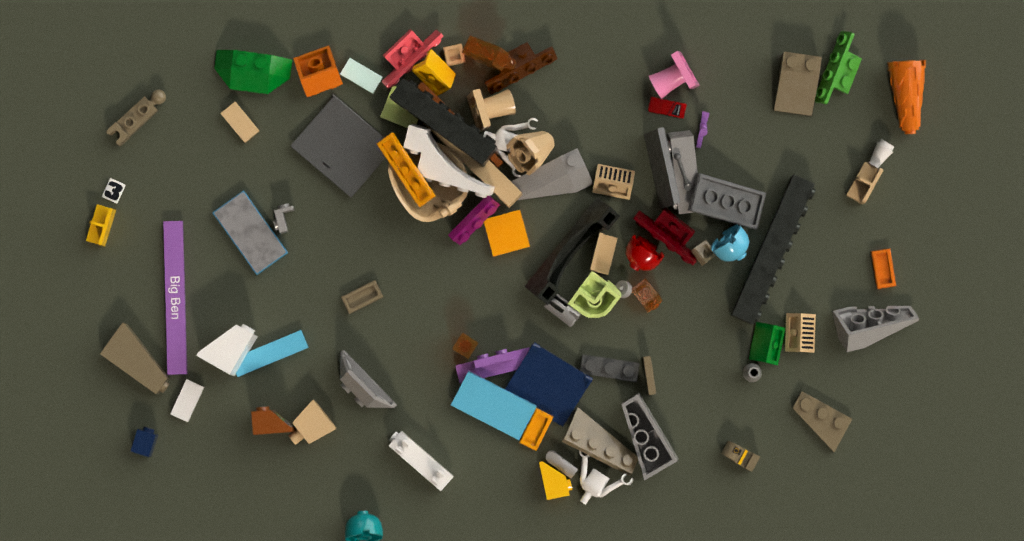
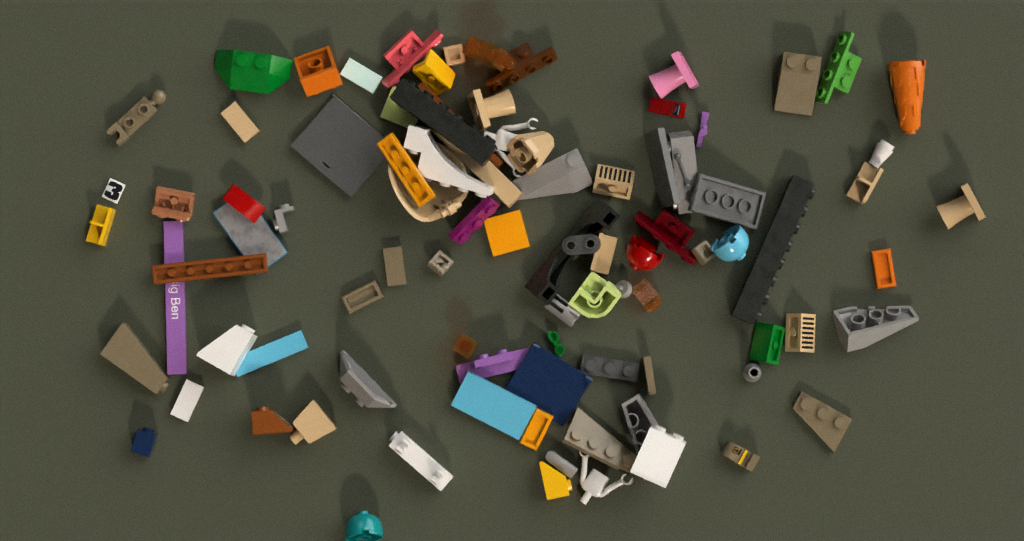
none -> dark orange tile [151,253,269,285]
none -> nougat bracket [152,186,195,222]
none -> red slope [222,183,266,223]
none -> dark tan tile [383,246,407,287]
none -> dark tan tile [427,250,454,277]
none -> green piece [548,330,565,357]
none -> dark grey plate [562,234,601,255]
none -> white slope [630,425,686,488]
none -> tan plant [936,183,986,230]

